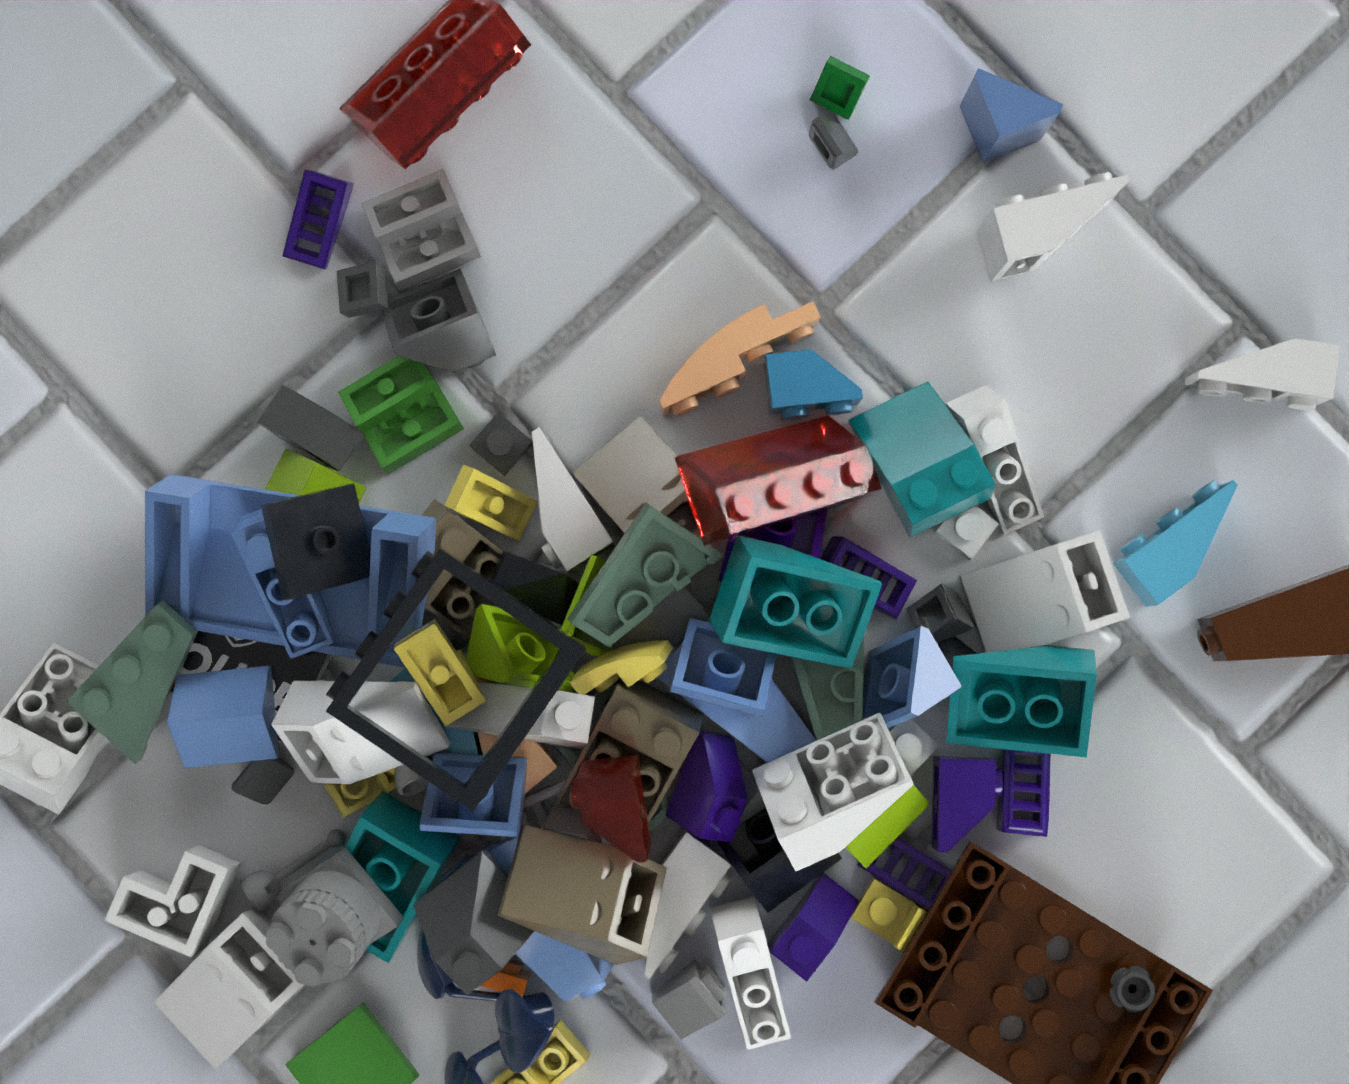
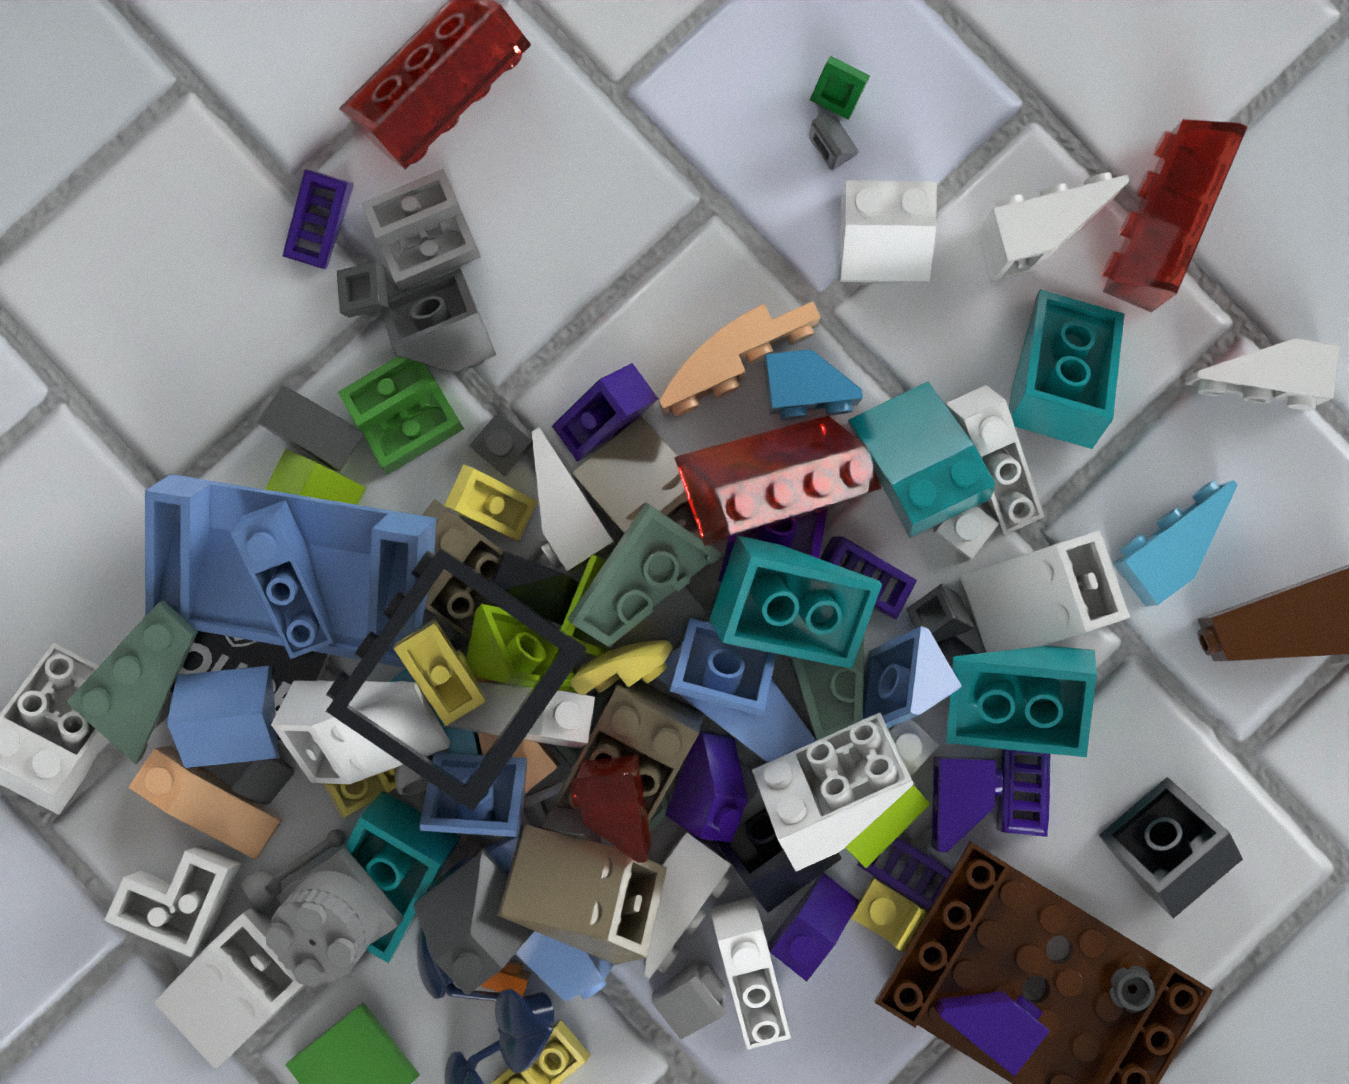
black plate [261,483,370,600] -> none
medium blue slope [960,68,1064,163] -> none
none -> light nougat slope [128,746,282,859]
none -> dark purple slope [552,363,659,462]
none -> white slope [840,180,937,283]
none -> dark purple slope [933,991,1049,1076]
none -> teal slope [1009,289,1125,449]
none -> black slope [1099,777,1243,919]
none -> clear red slope [1102,119,1248,313]

